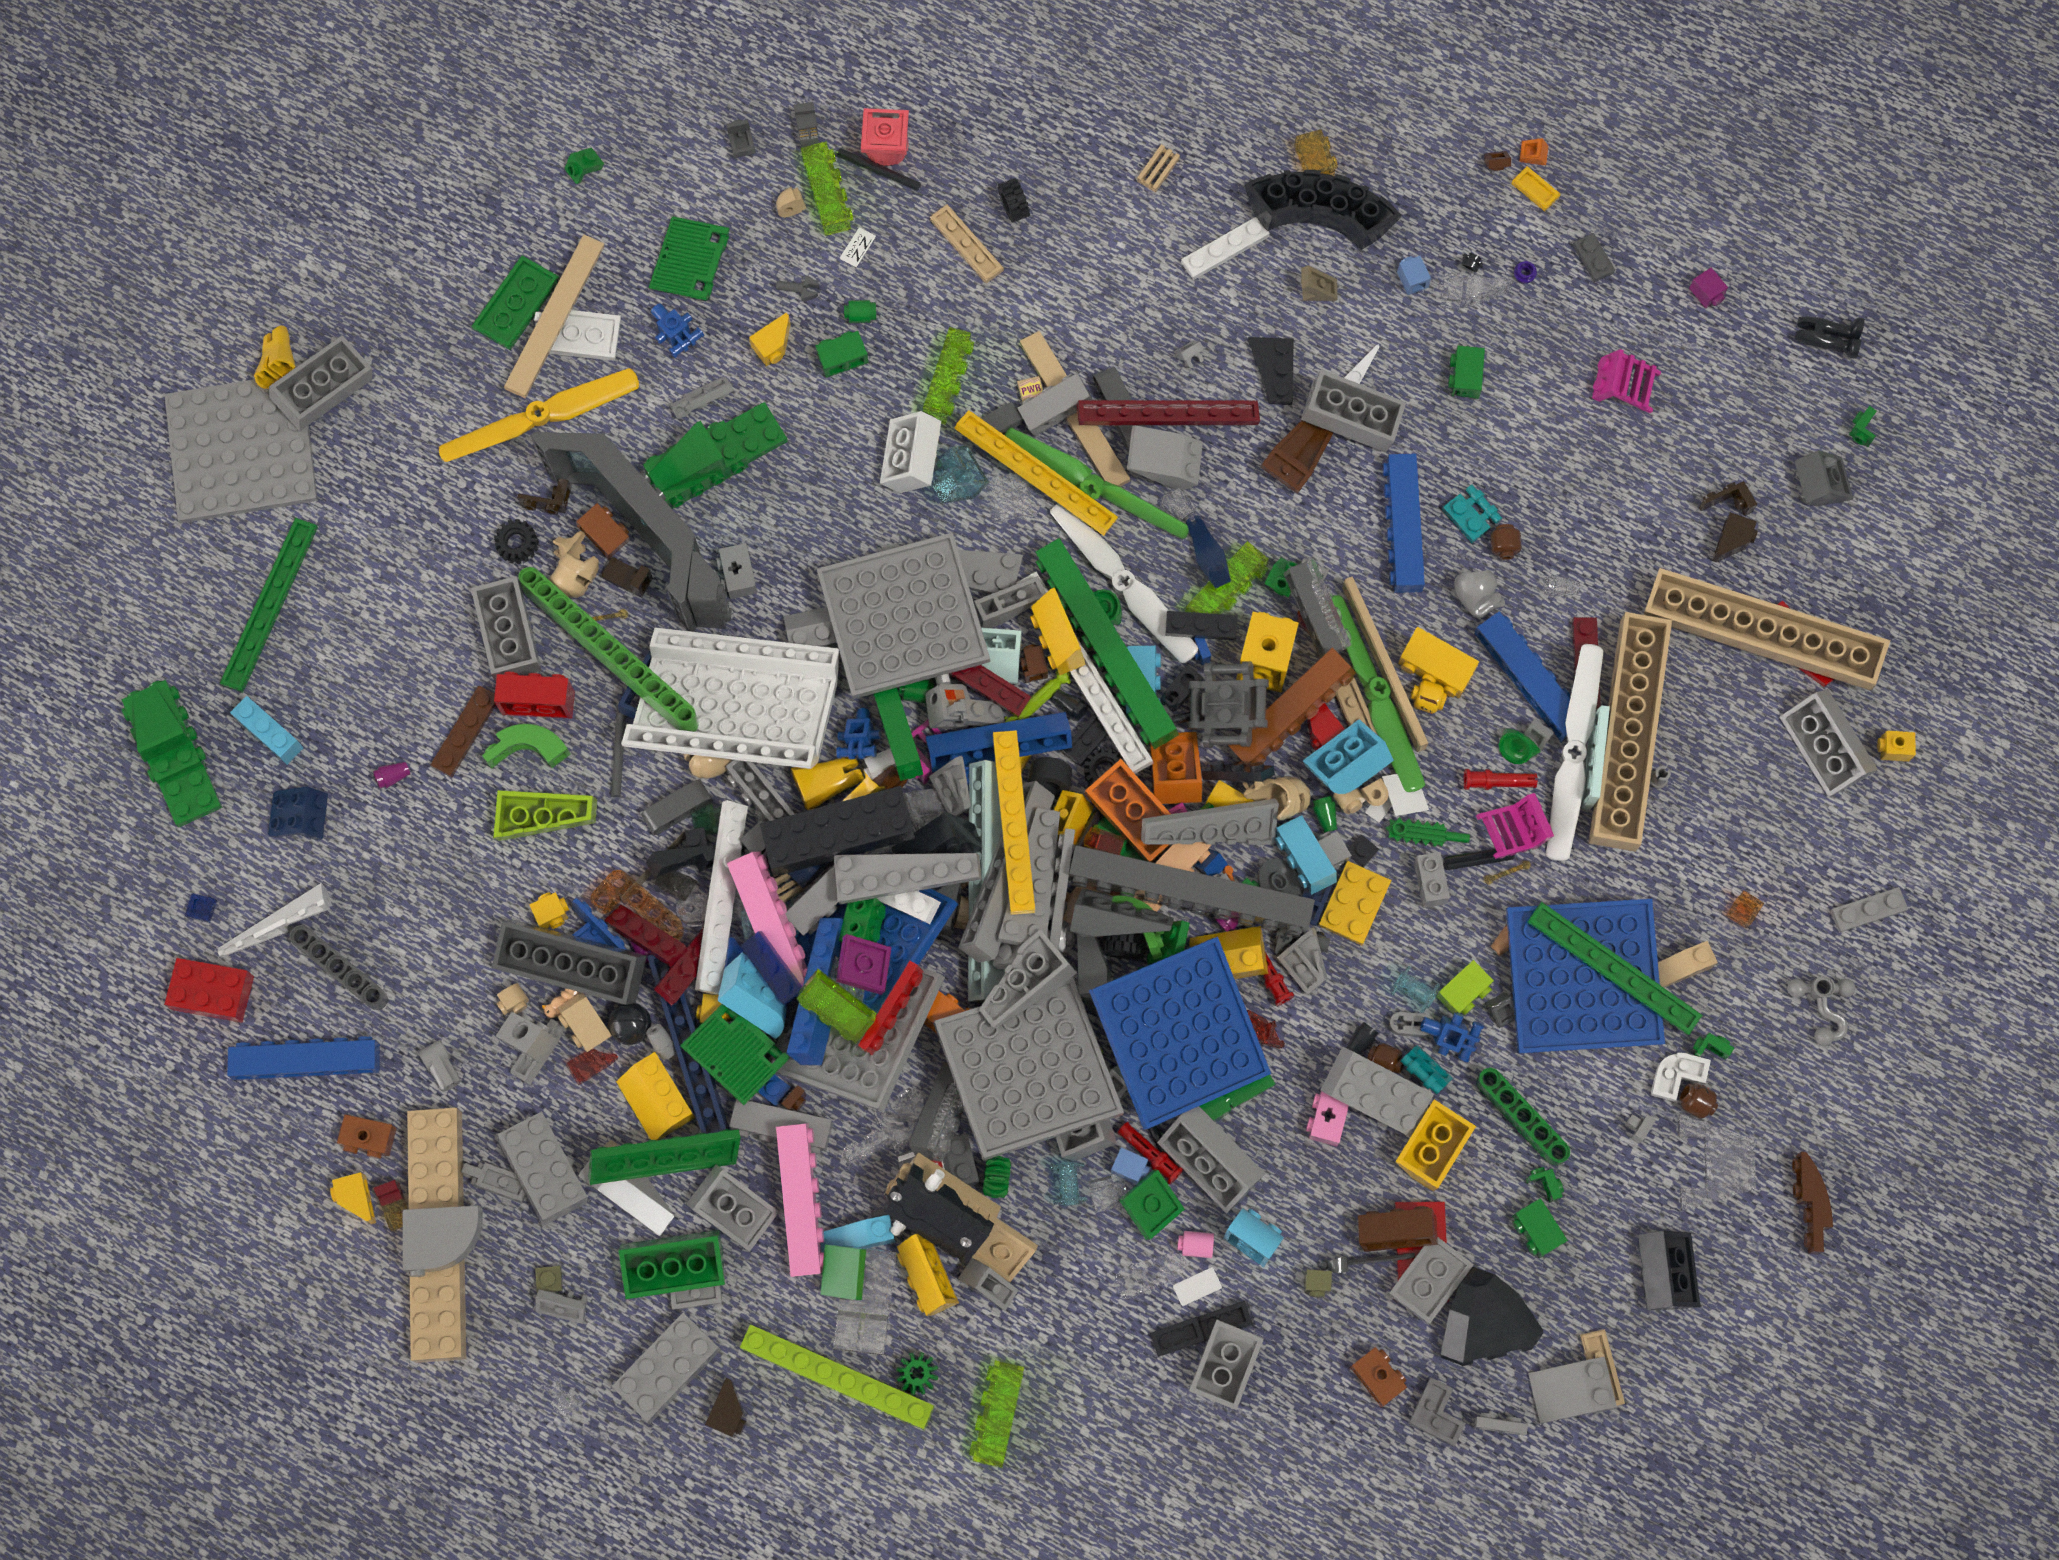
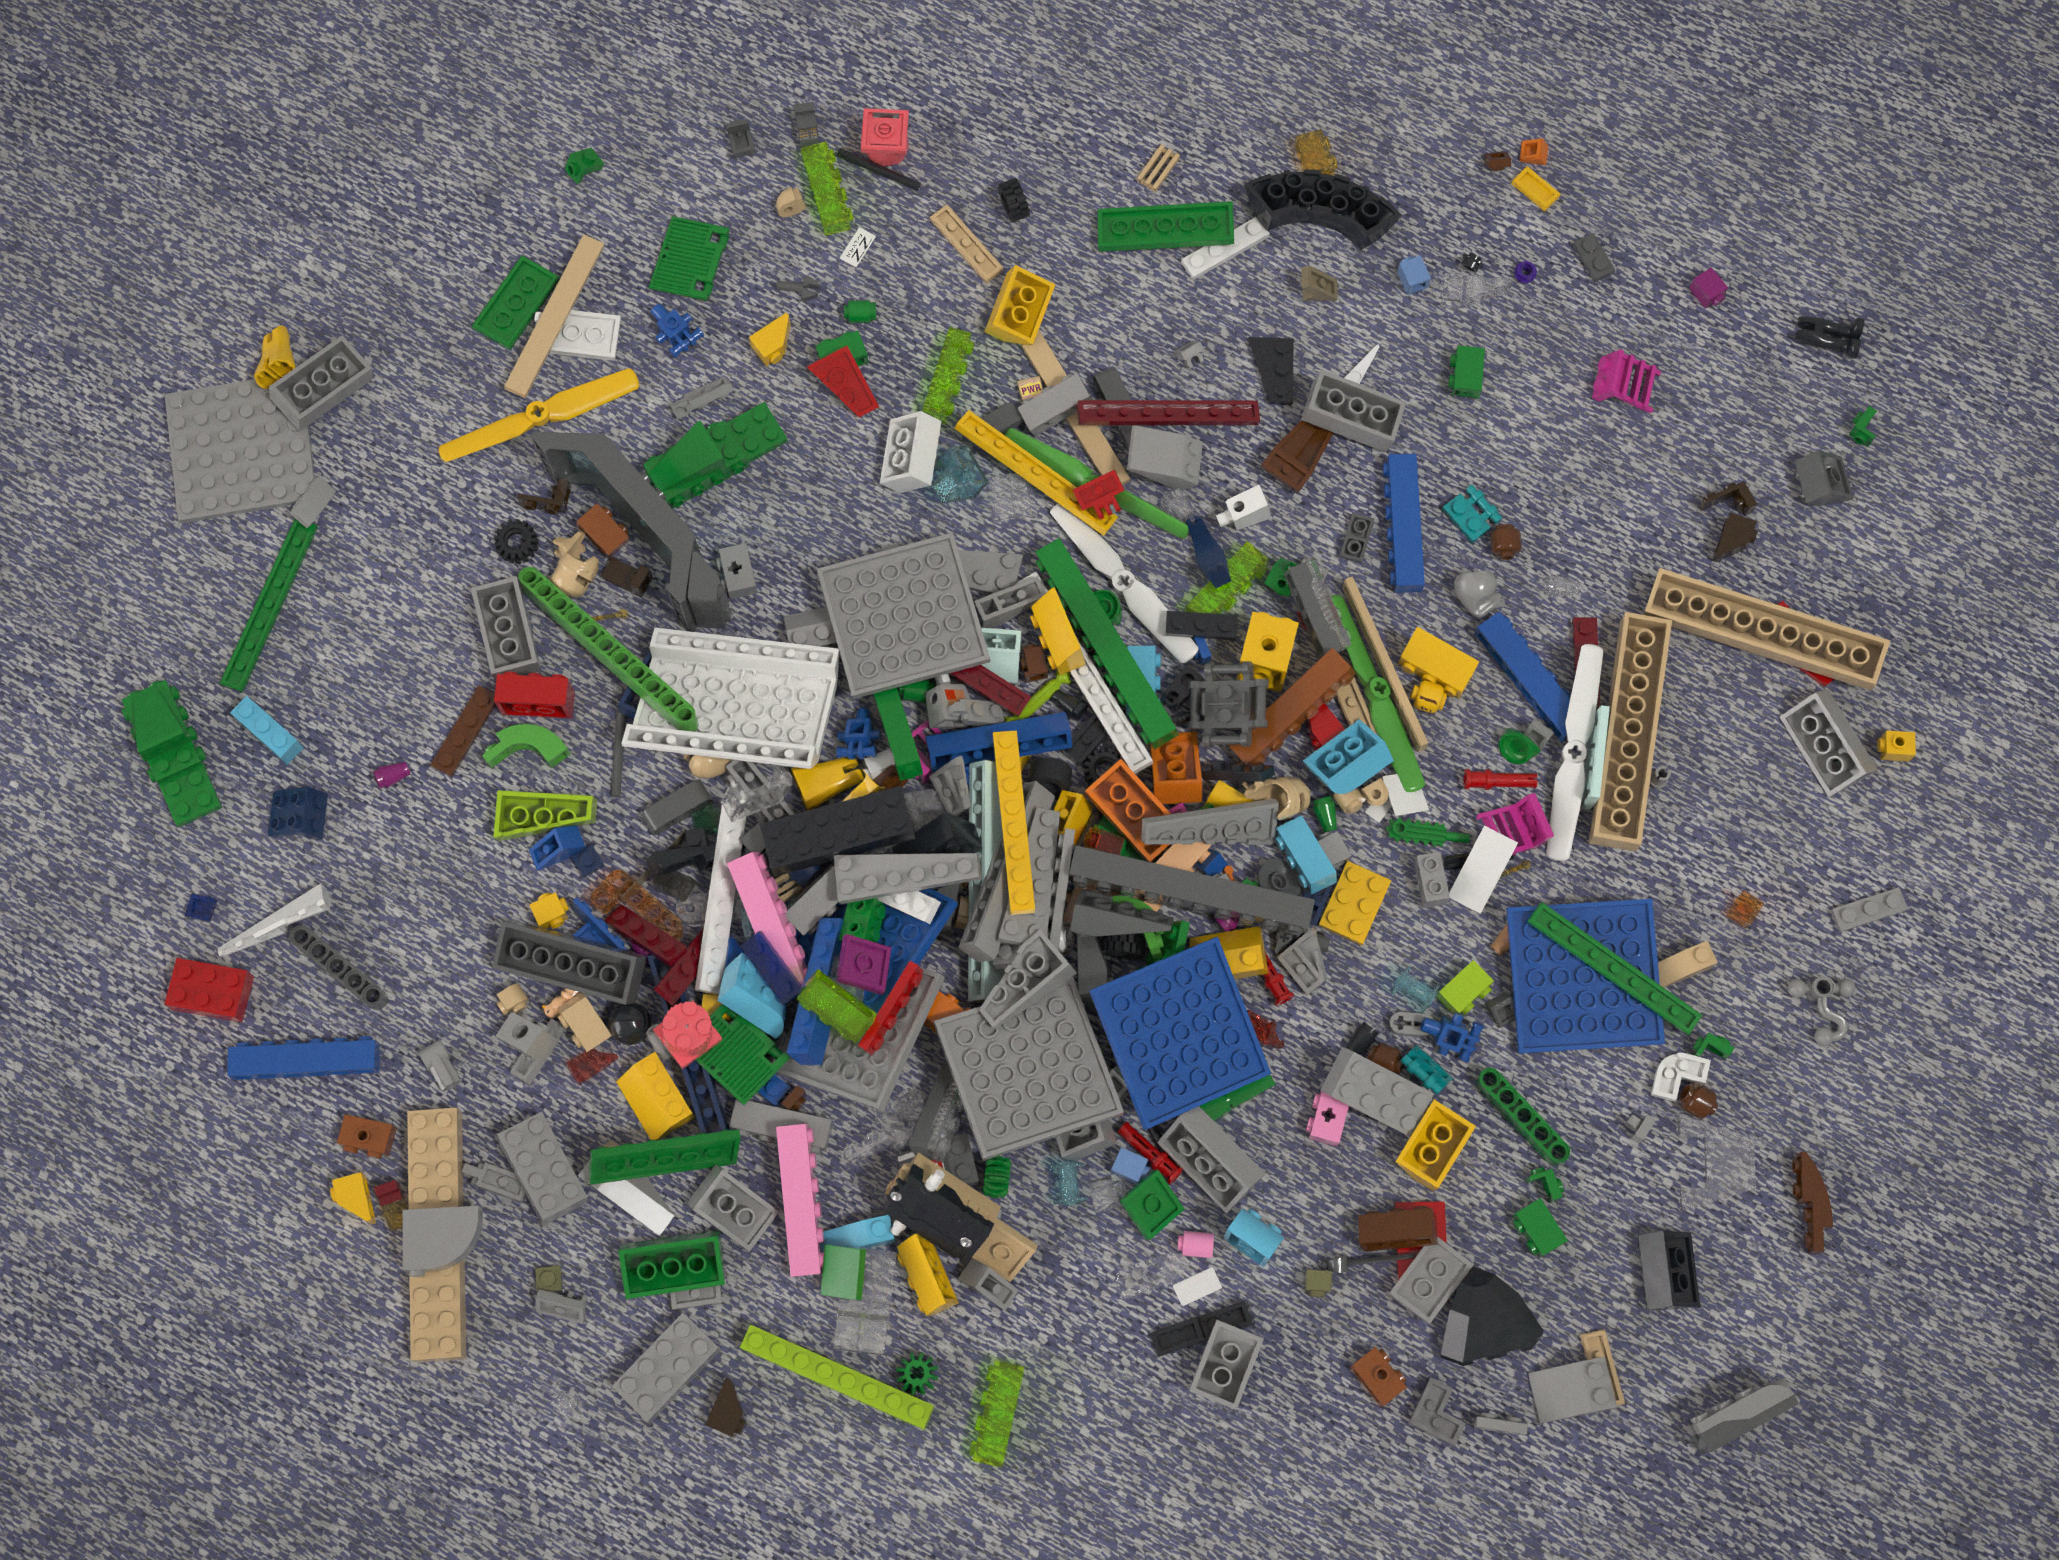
black plate [1348,834,1379,868] -> none
none -> light grey slope [289,476,336,528]
none -> blue slope [529,825,585,871]
none -> dark blue plate [571,845,604,878]
none -> coral piece [653,1001,722,1069]
none -> clear panel [721,765,792,822]
none -> red wing [806,345,879,417]
none -> yellow slope [984,265,1056,345]
none -> red hinge [1073,469,1125,520]
none -> green plate [1098,201,1234,252]
none -> white torso [1216,485,1272,530]
none -> dark grey slope [1340,512,1375,562]
none -> white sticker [1449,826,1518,914]
none -> piece [1686,1378,1799,1454]

